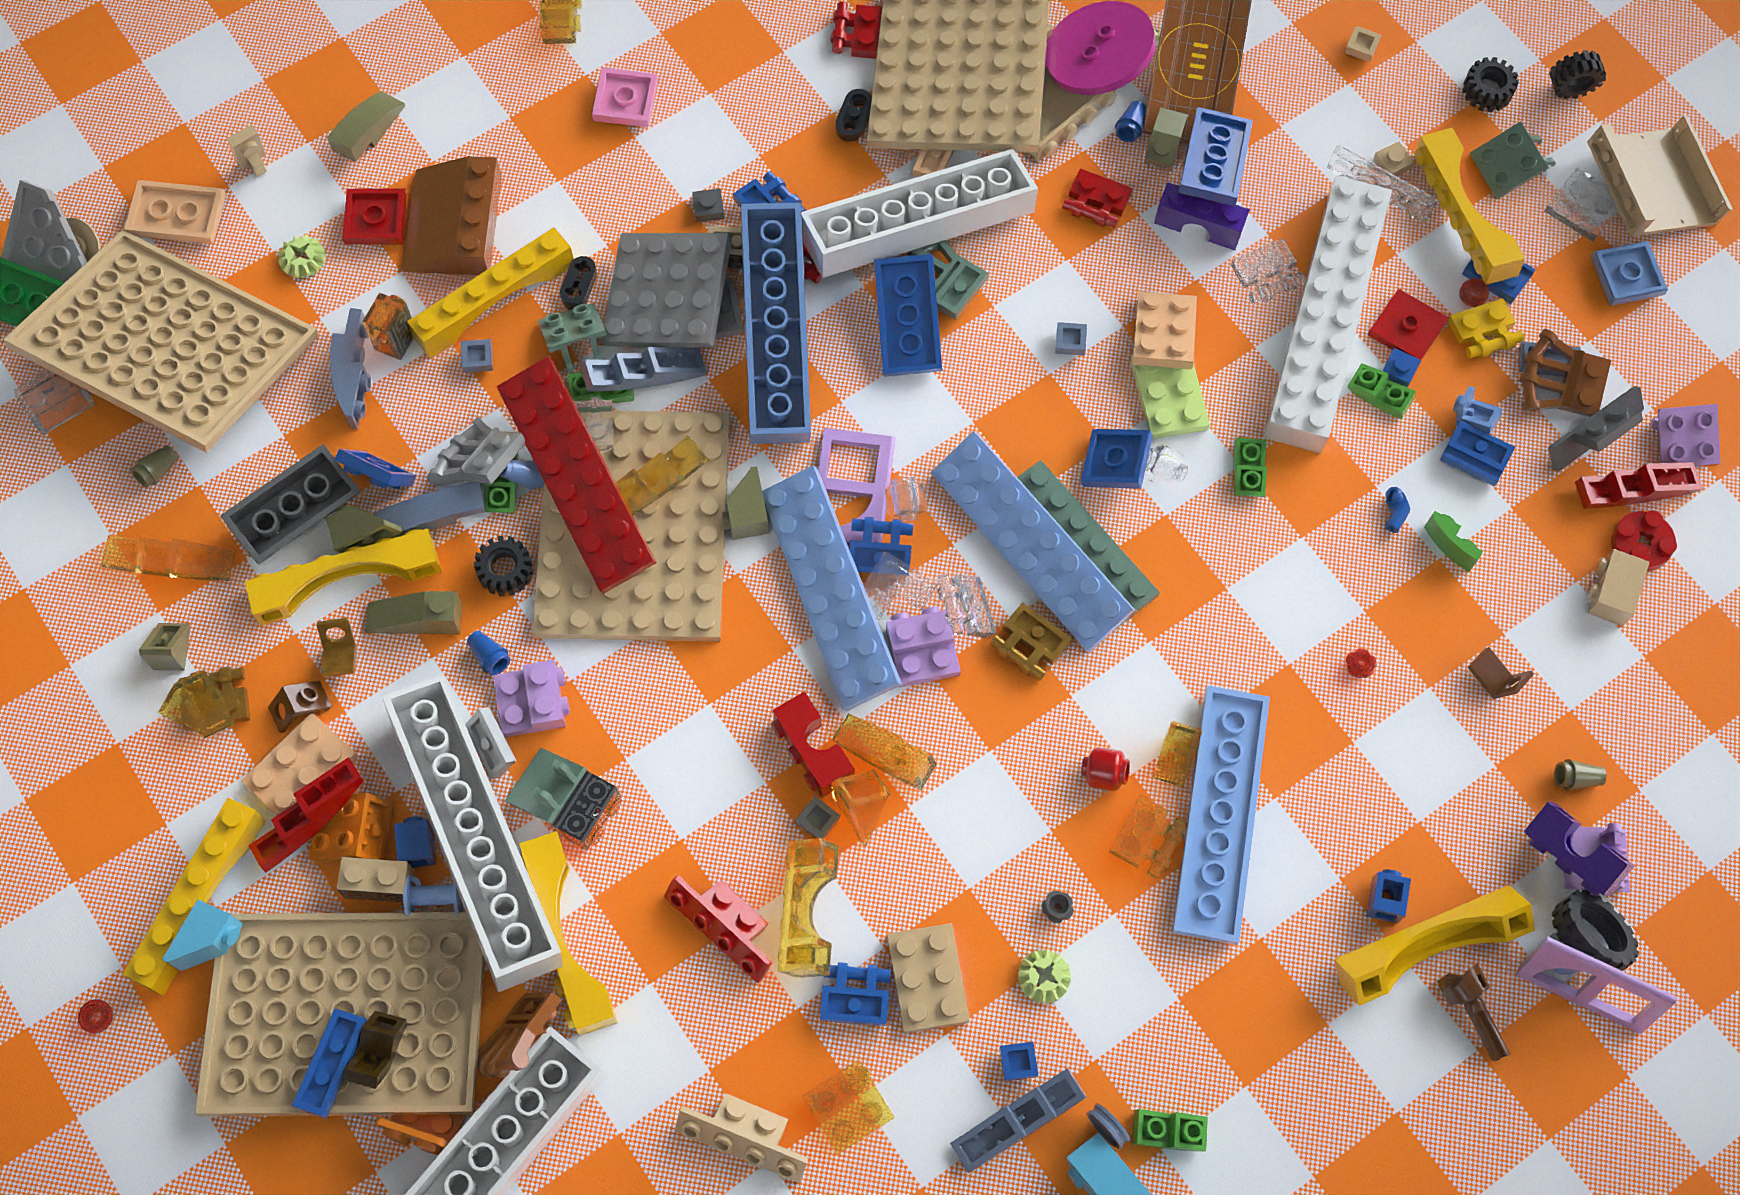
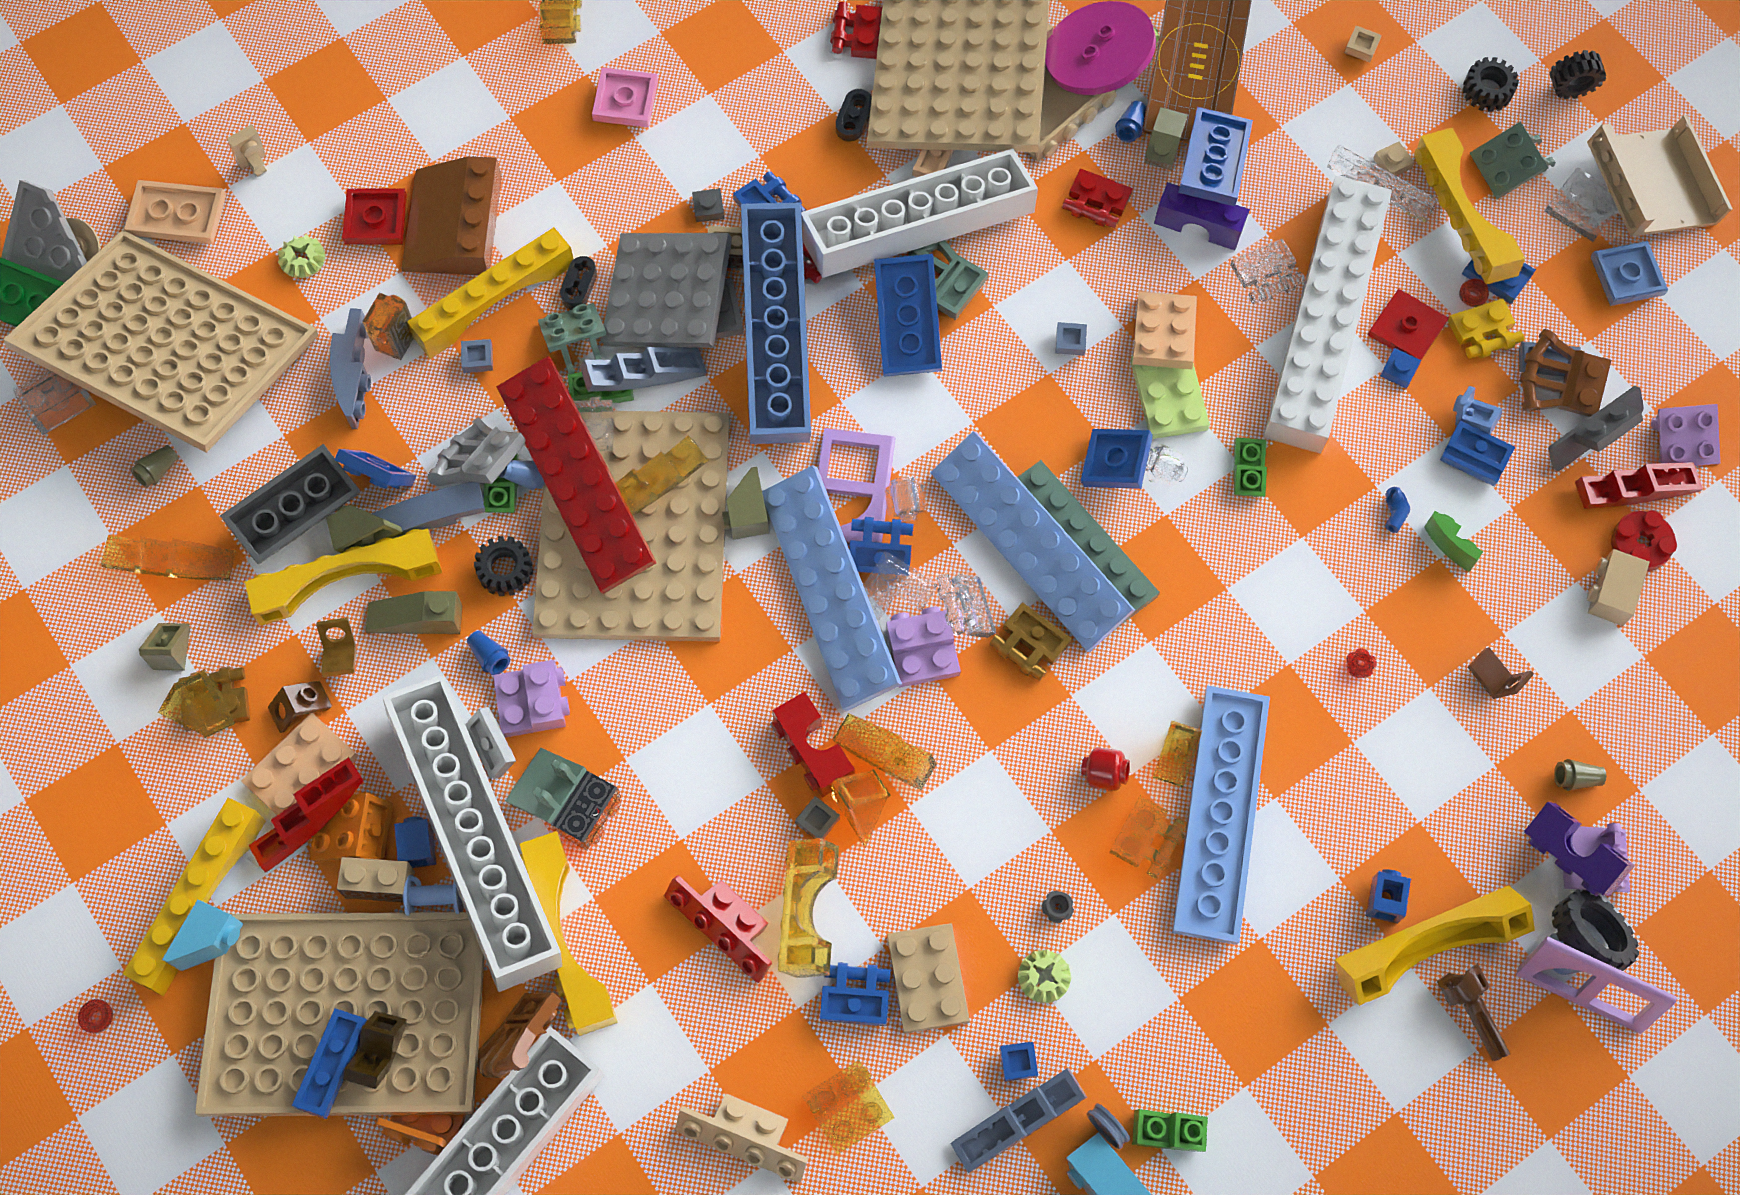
olive slope [327,91,406,162] -> none
bright green slope [1348,363,1416,420] -> none

